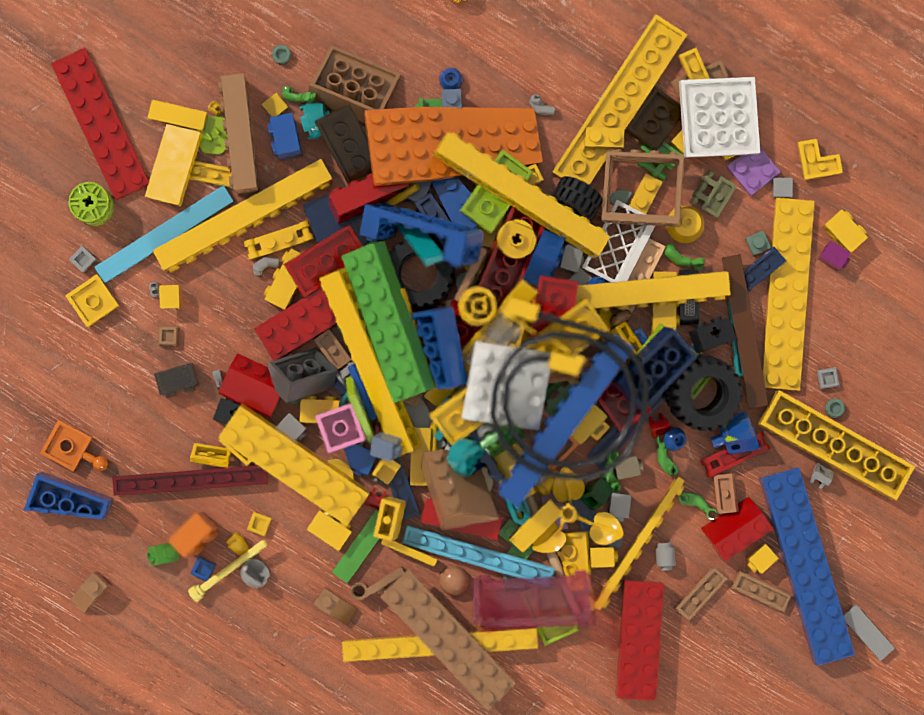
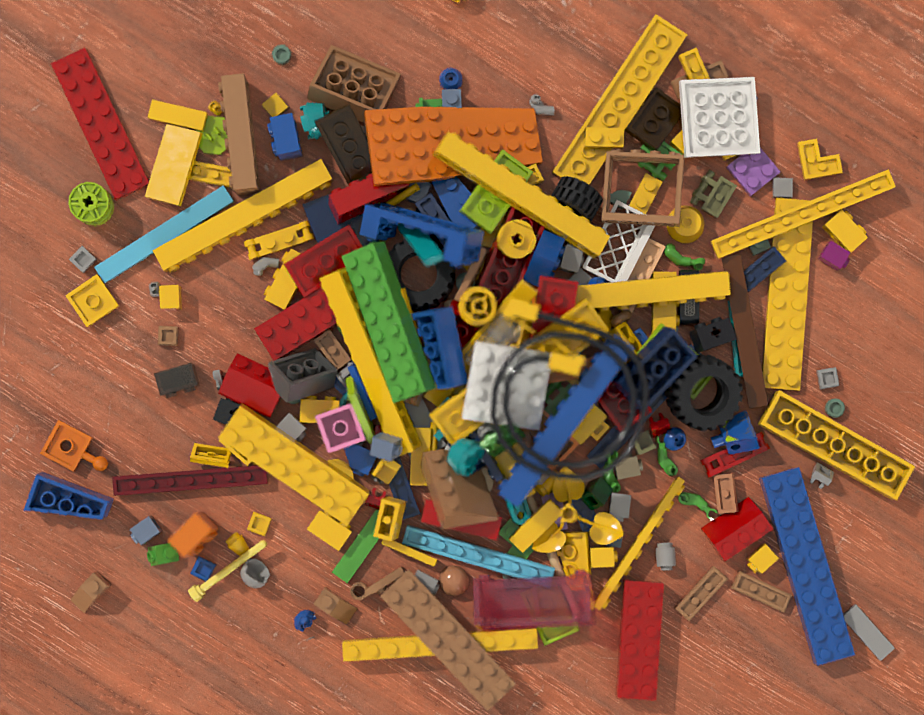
bright green arm [282,86,316,103] -> none
none -> sand blue brick [130,516,162,545]
none -> blue plate [294,610,316,632]
none -> light grey brick [415,569,440,596]
none -> olive panel [630,430,657,455]
none -> yellow plate [710,169,896,259]

